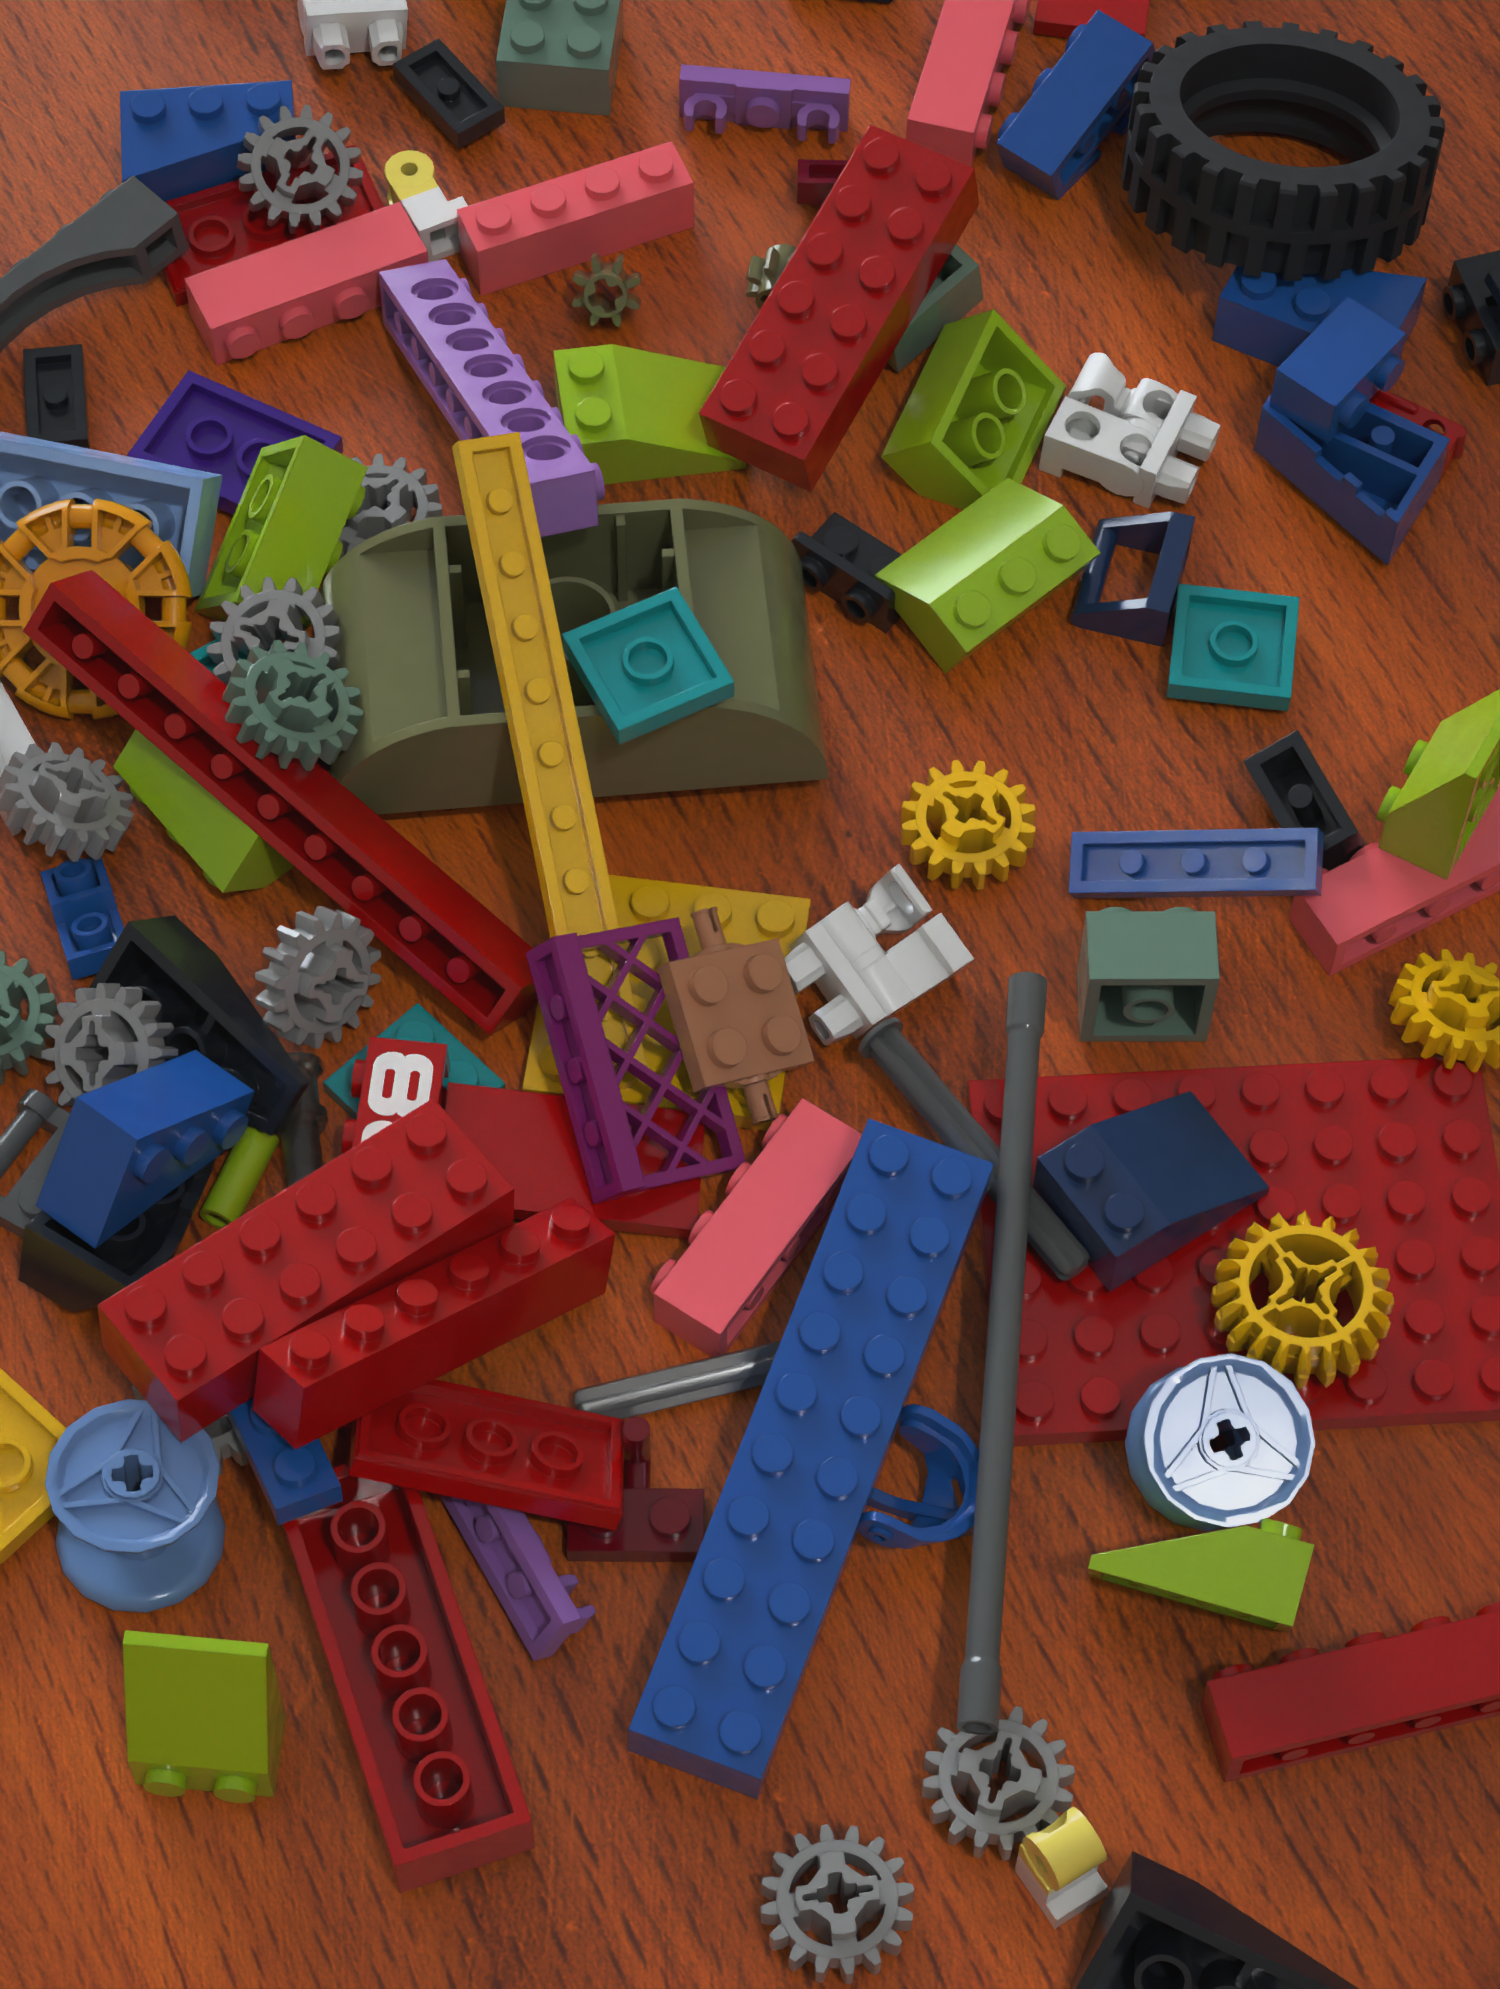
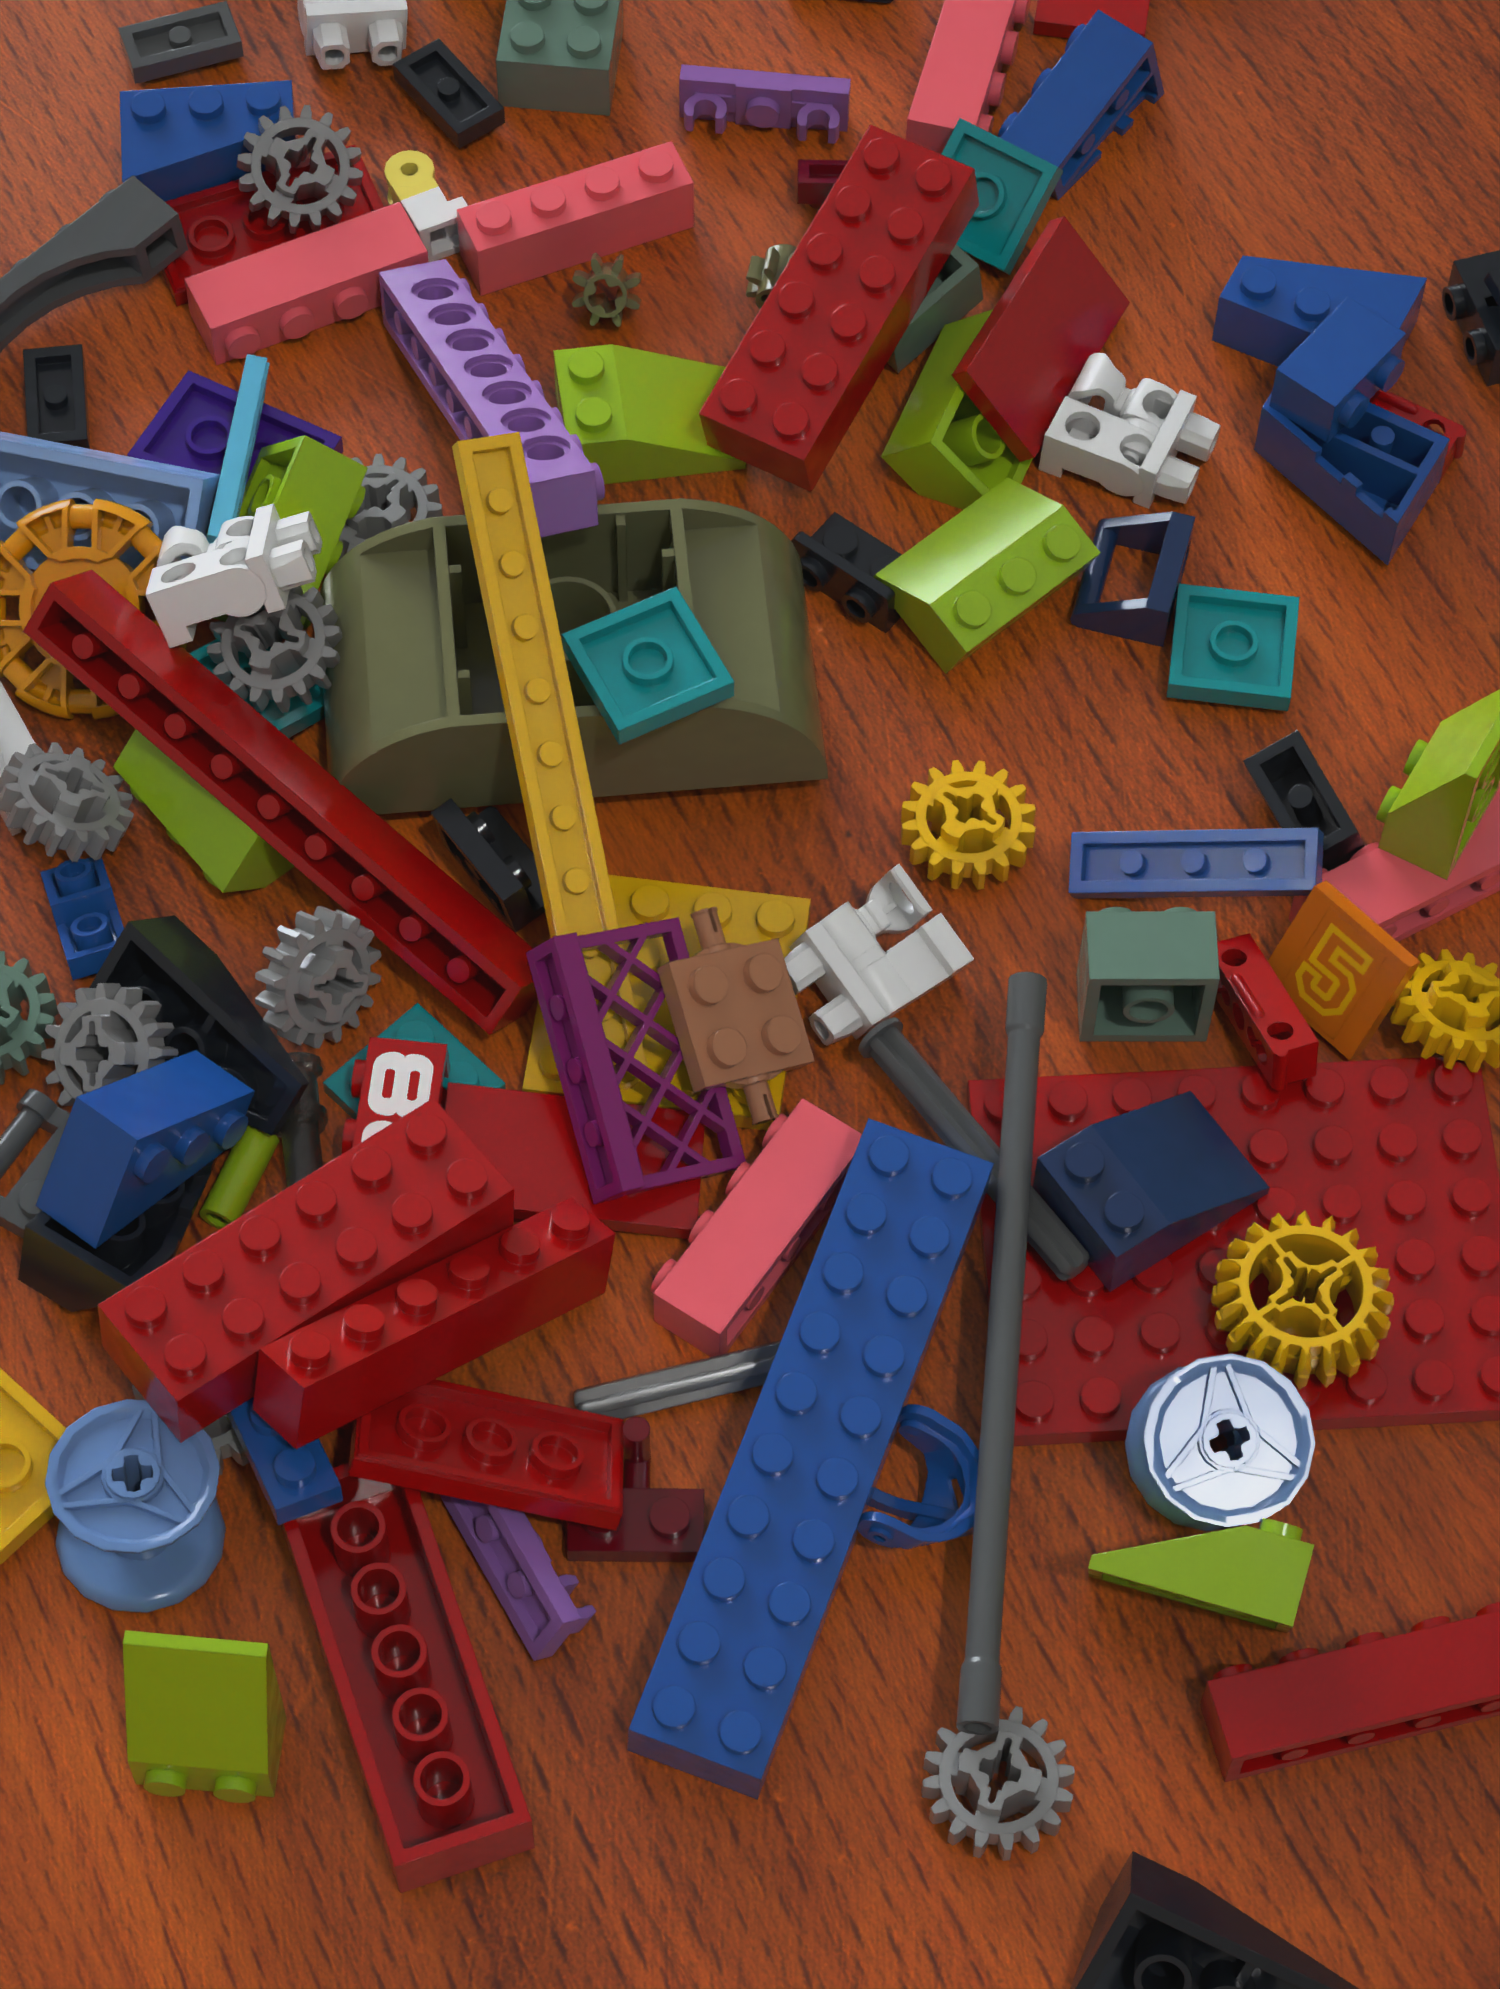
sand green gear [222,640,364,771] -> none
light grey gear [760,1824,914,1984] -> none
light yellow leg [1015,1806,1108,1929] -> none
black tyre [1121,21,1445,281] -> none
none -> dark grey plate [118,1,244,84]
none -> white hips [145,503,323,648]
none -> medium azure tile [207,354,270,544]
none -> black bracket [431,798,545,932]
none -> teal plate [941,118,1063,275]
none -> red tile [952,216,1130,462]
none -> red piece [1216,933,1319,1091]
none -> orange tile [1268,880,1421,1060]

